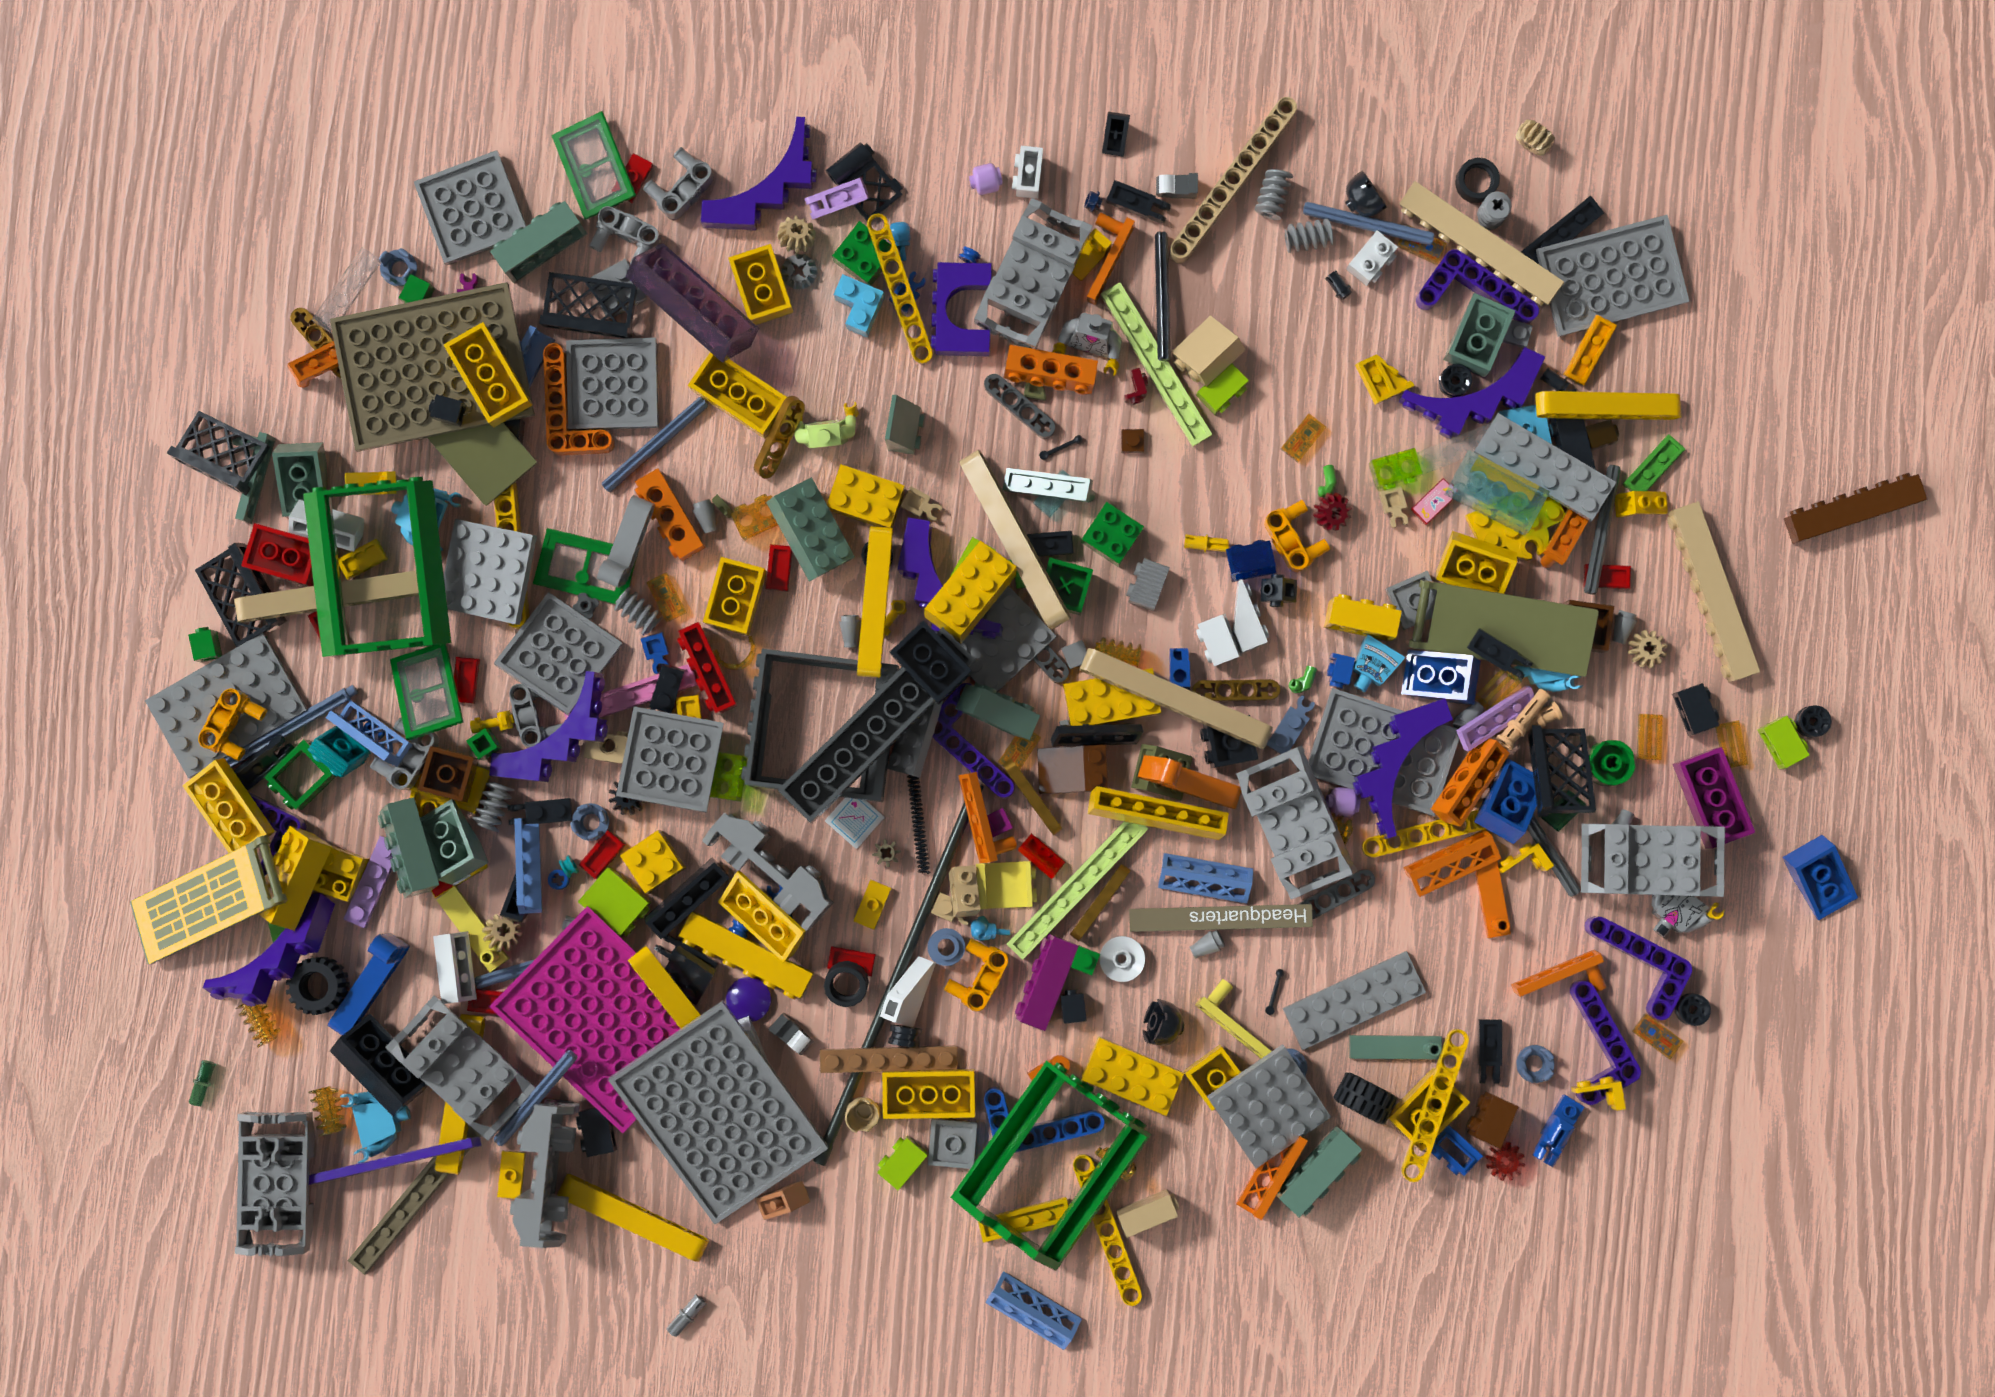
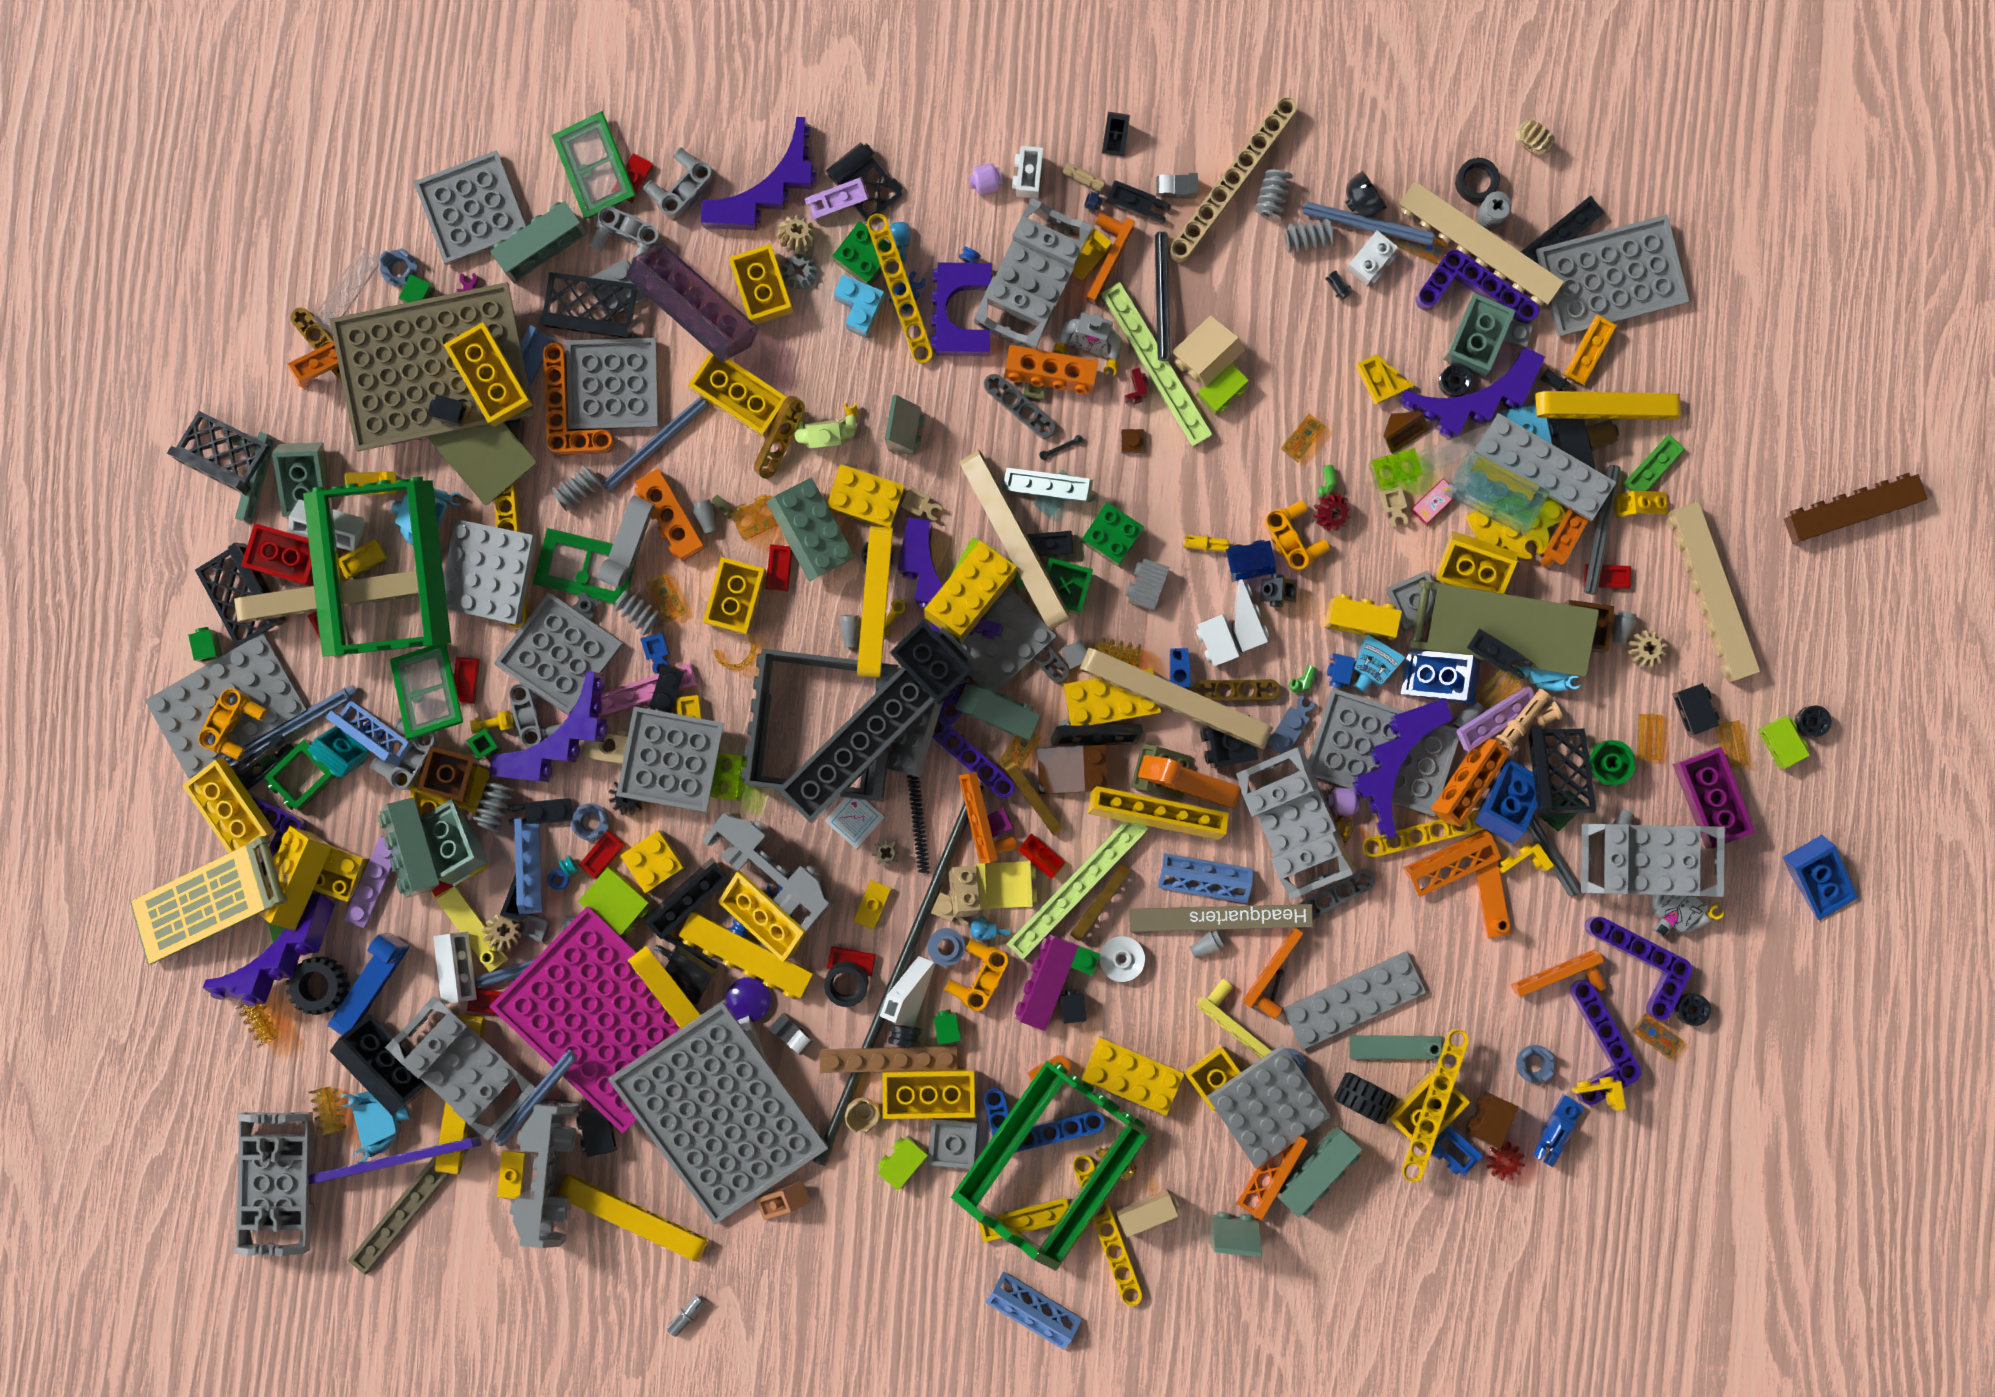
clear green axle [189,1060,216,1106] -> none
red brick [677,622,737,715] -> none
black cylinder [1143,999,1184,1046] -> none
black hinge [1478,1019,1502,1084] -> none
none -> light grey tile [522,914,551,943]
none -> light grey piece [552,465,603,512]
none -> green brick [933,1009,961,1045]
none -> tan axle [1063,163,1105,192]
none -> sand green slope [1209,1212,1261,1257]
none -> orange piece [1241,928,1303,1020]
none -> reddish brown slope [1383,412,1429,454]

